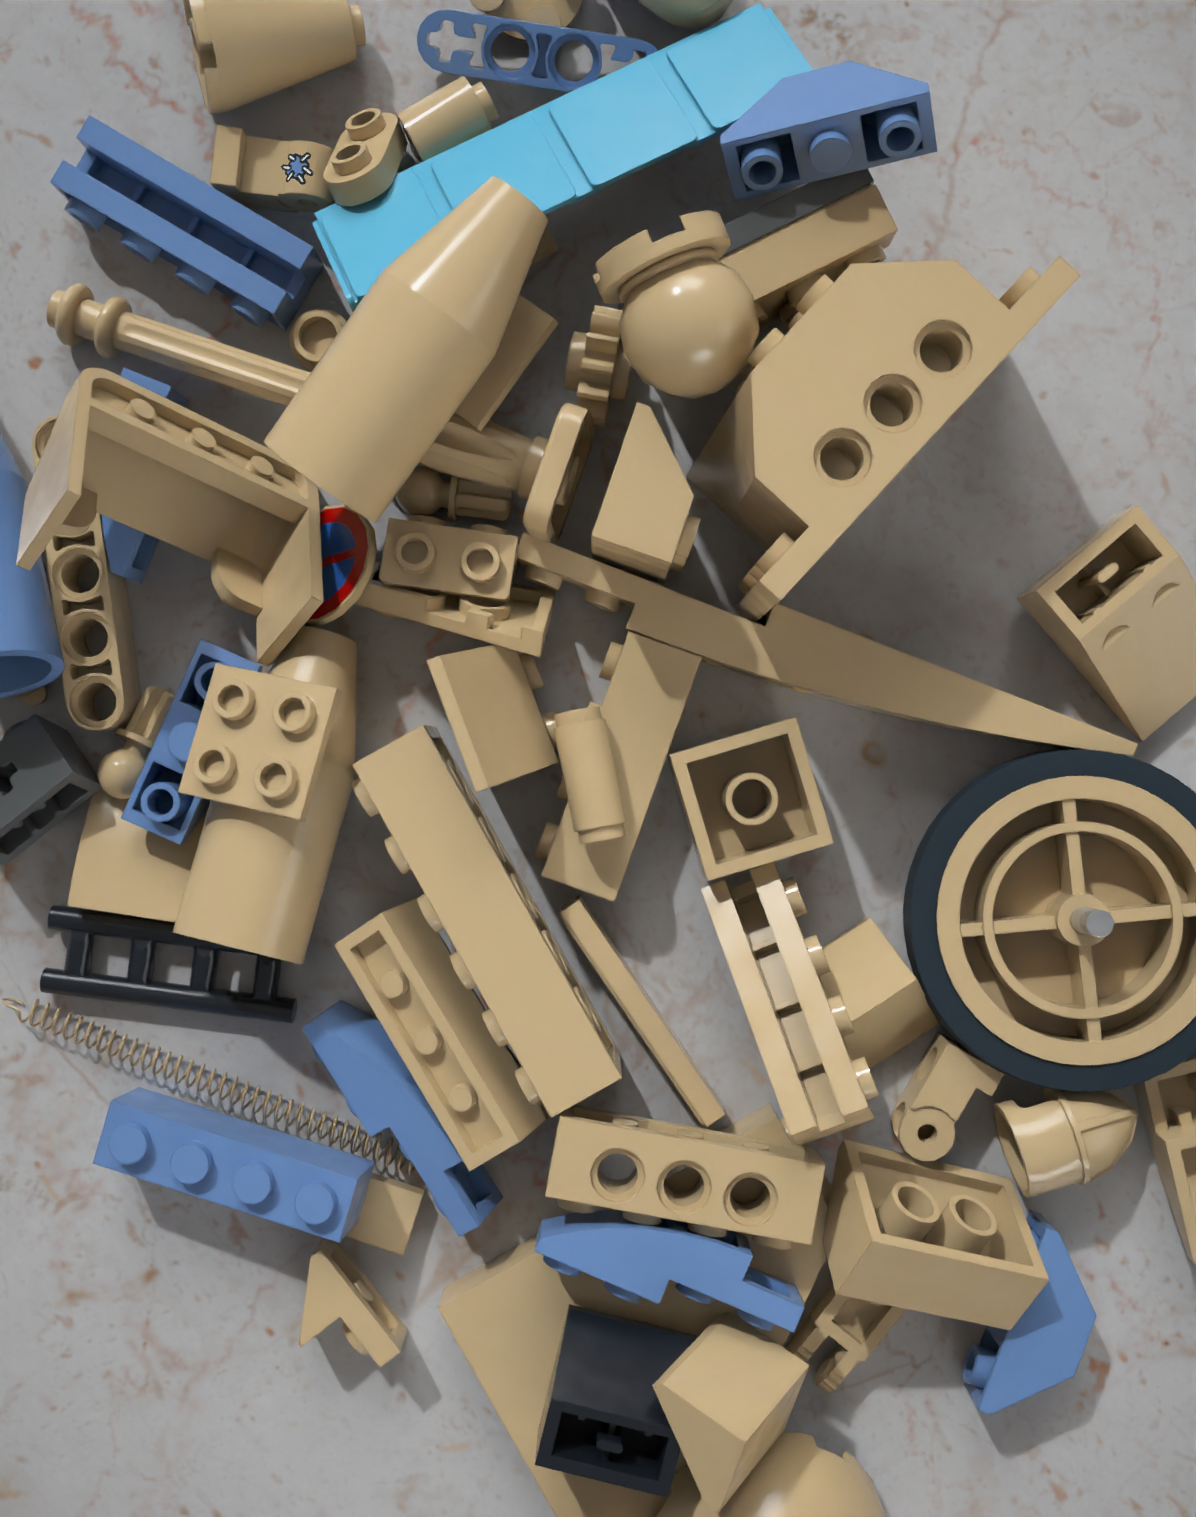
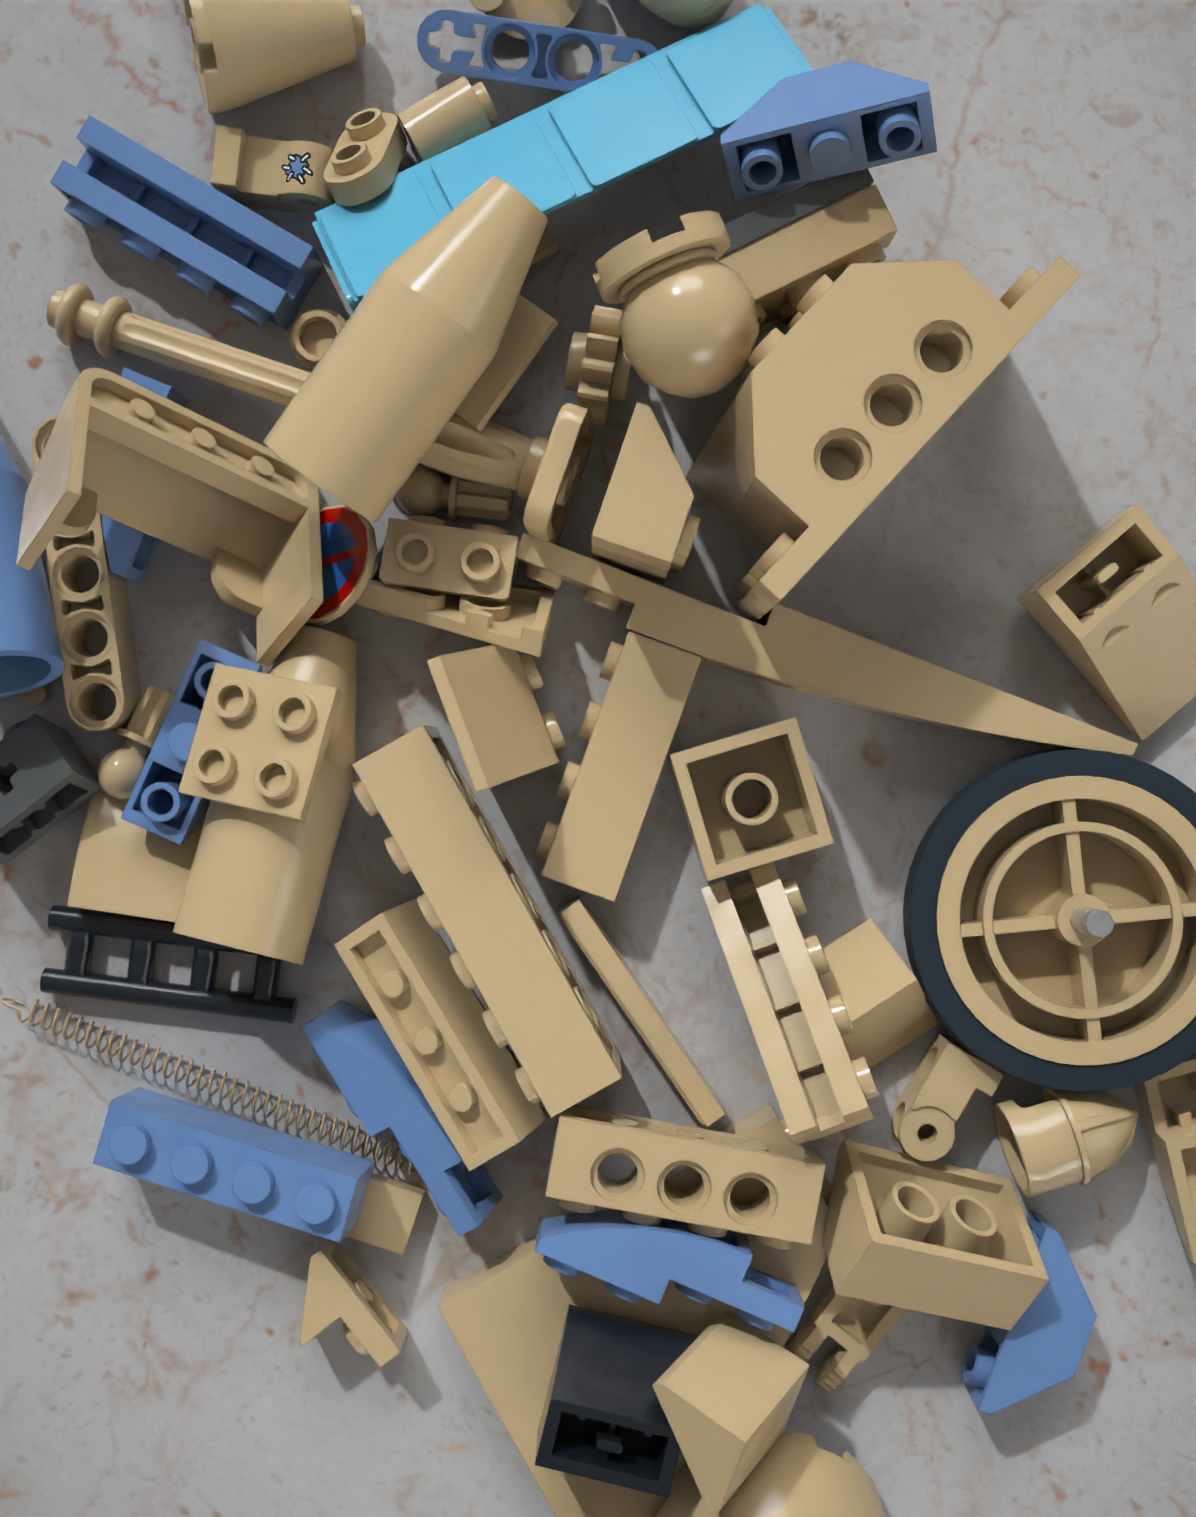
tan piece [554,706,626,845] -> none

